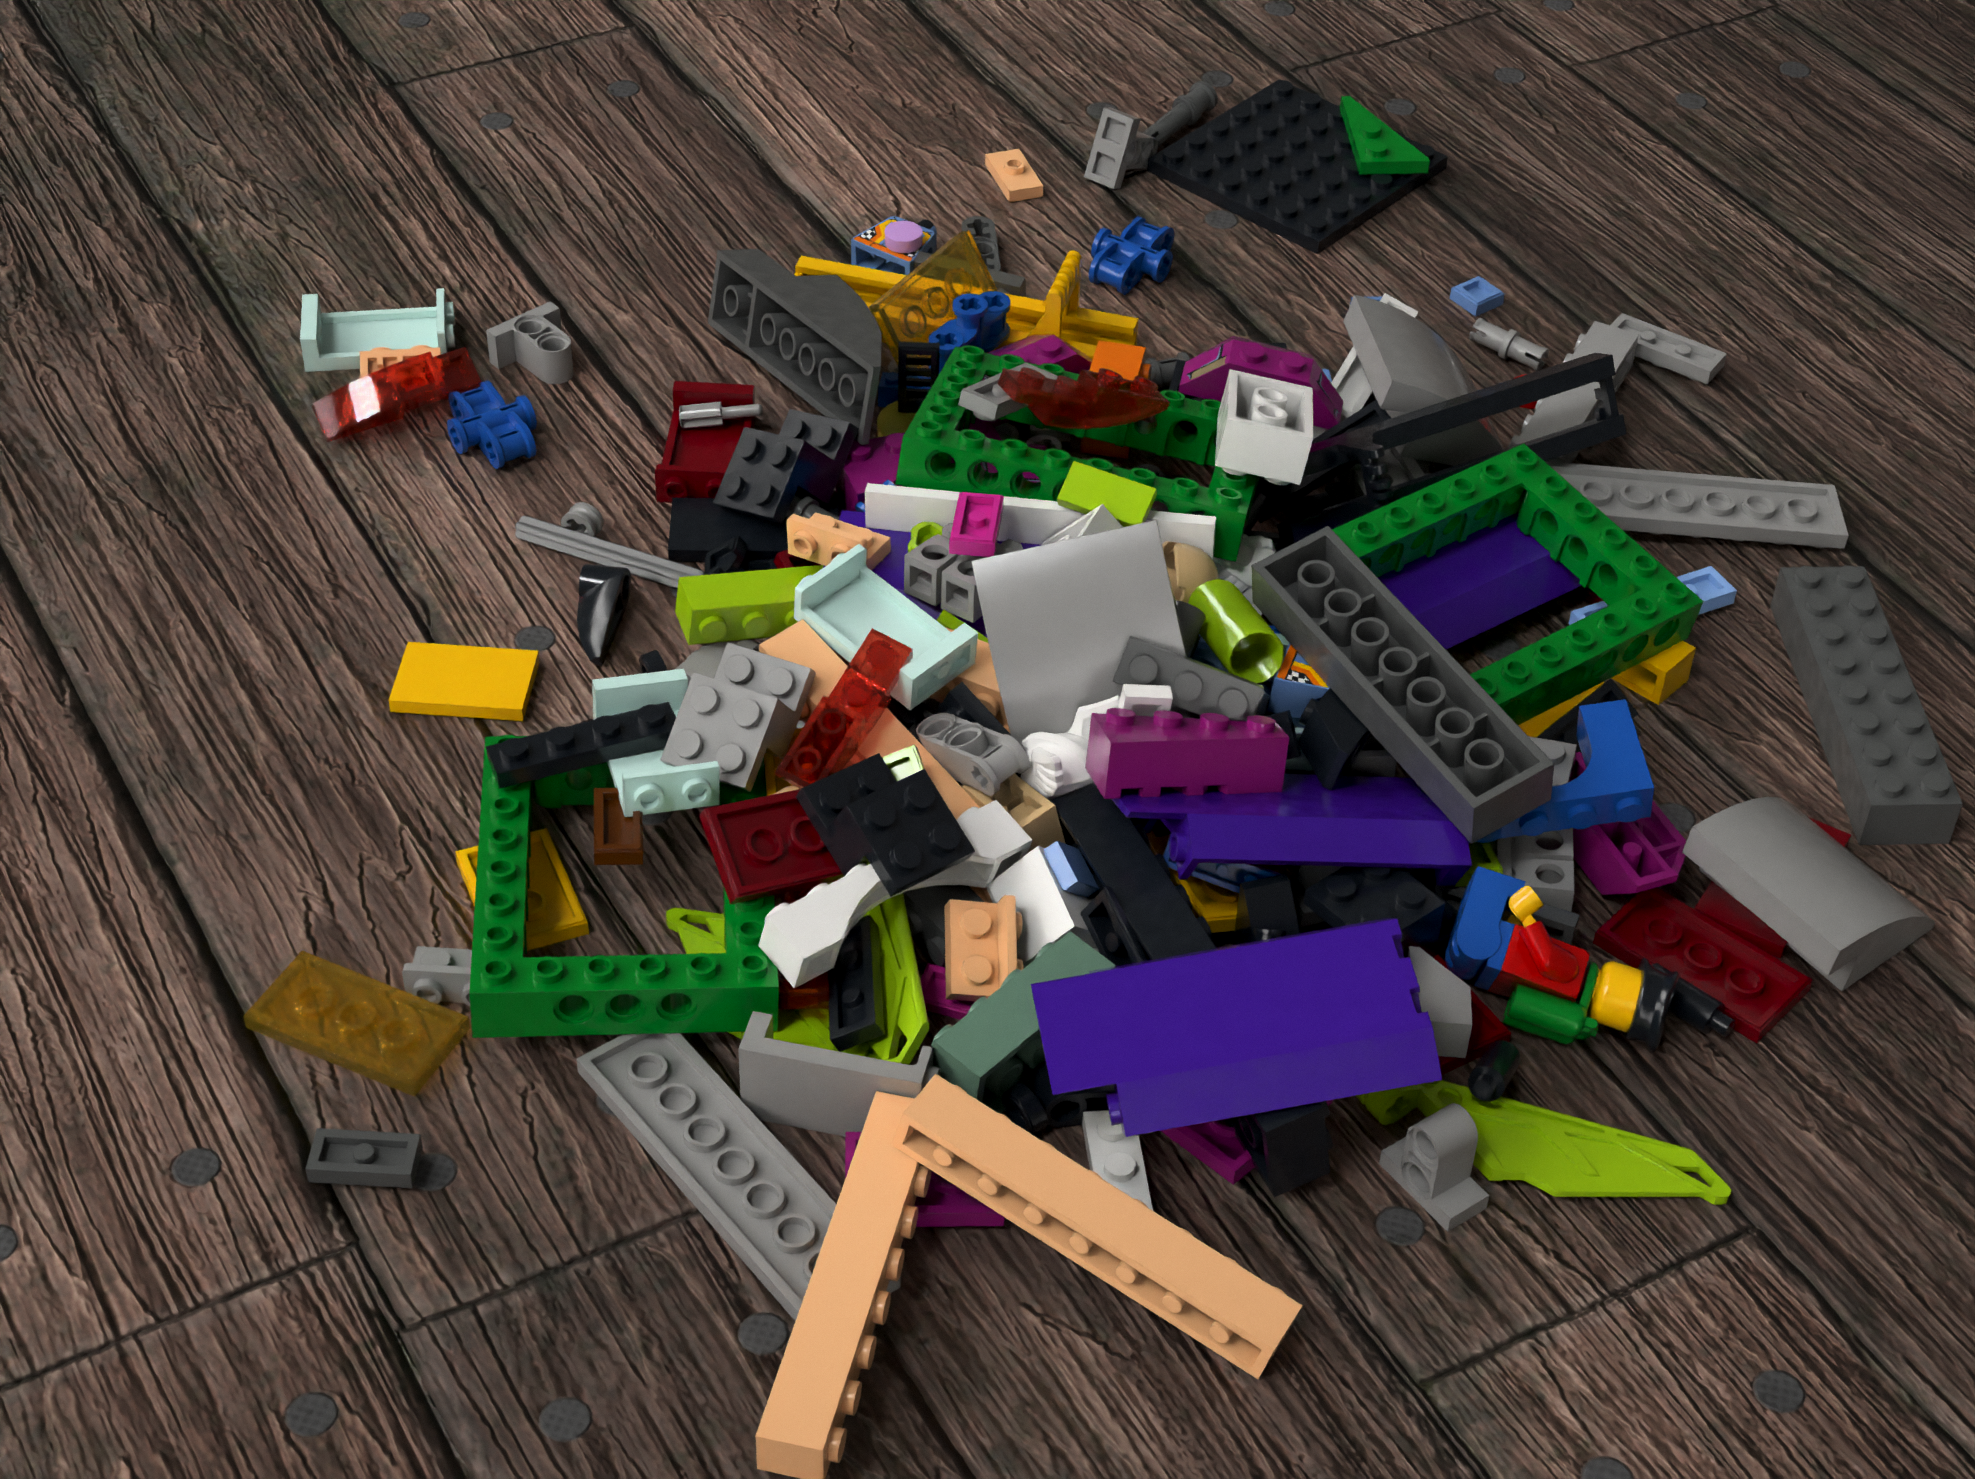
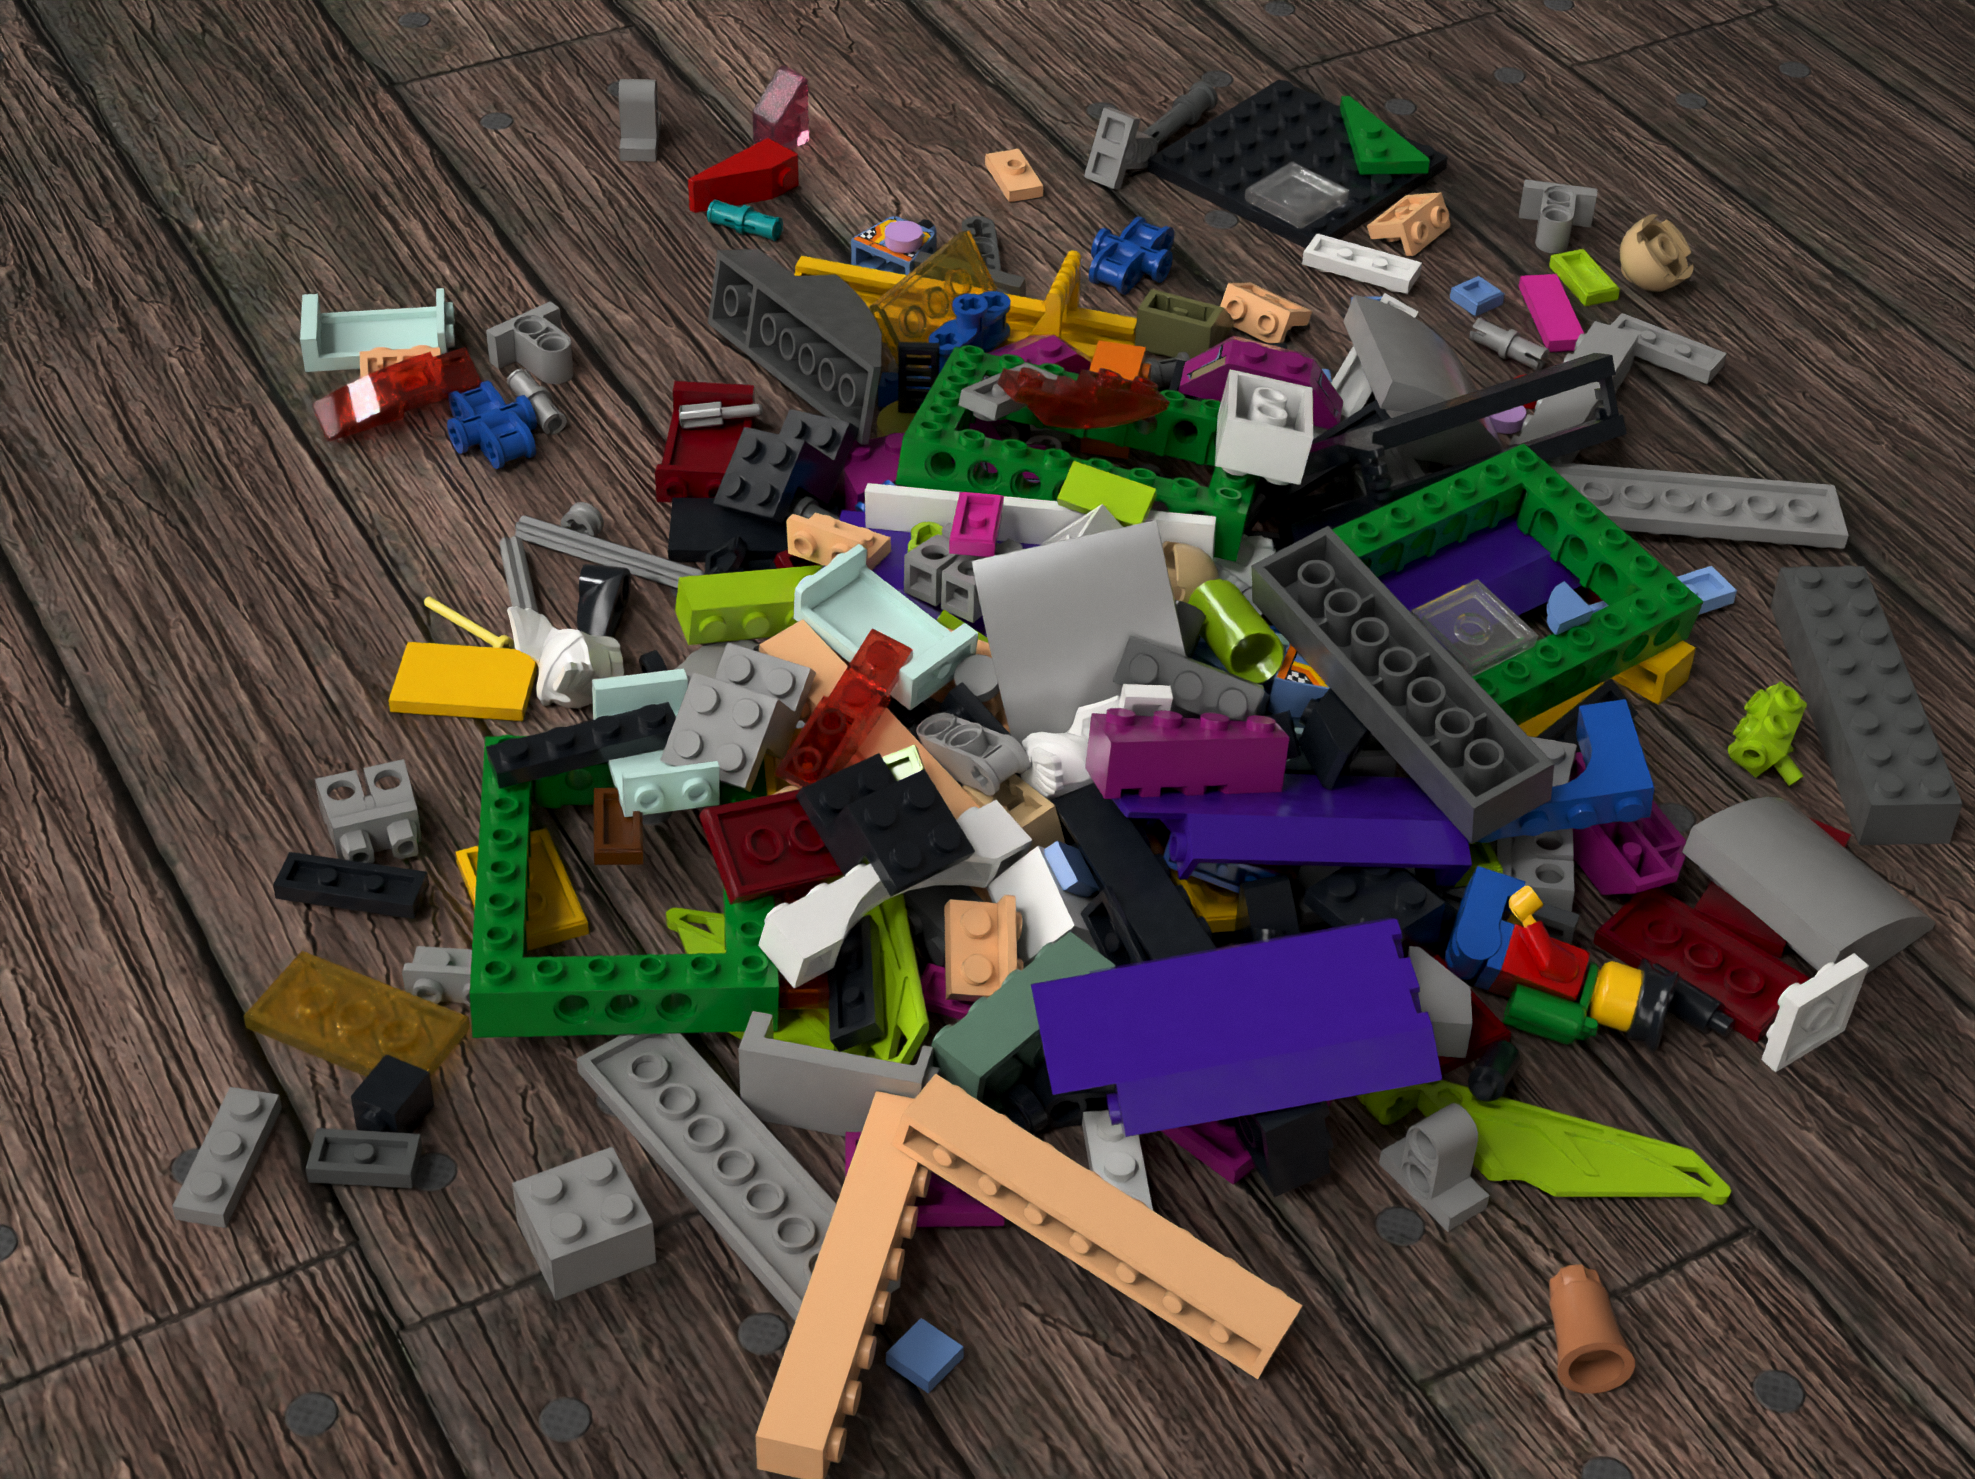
none -> light grey plate [172,1087,282,1228]
none -> black plate [273,852,429,919]
none -> light grey hips [315,759,422,864]
none -> black brick [351,1054,434,1133]
none -> light yellow piece [424,596,514,649]
none -> light grey axle [499,535,538,613]
none -> light grey pin [507,368,567,435]
none -> white helmet [507,606,624,708]
none -> light grey brick [512,1147,656,1301]
none -> light grey tile [619,79,662,162]
none -> red slope [688,138,799,213]
none -> teal pin [707,199,783,241]
none -> clear pink slope [752,65,809,150]
none -> medium blue tile [886,1318,964,1393]
none -> light grey tile [954,654,1000,703]
none -> olive slope [1135,289,1234,359]
none -> light nougat bracket [1220,283,1312,343]
none -> clear tile [1245,162,1349,229]
none -> white plate [1302,234,1422,294]
none -> light nougat bracket [1367,192,1451,256]
none -> clear tile [1411,579,1539,677]
none -> lavender tile [1489,405,1526,434]
none -> light grey tile [1518,179,1598,253]
none -> dark pink tile [1519,274,1584,352]
none -> medium blue tile [1547,581,1593,635]
none -> lime tile [1549,249,1620,306]
none -> nougat plant [1549,1264,1635,1393]
none -> tan cylinder [1620,214,1694,292]
none -> lime brick [1728,681,1807,786]
none -> white plate [1761,953,1869,1072]

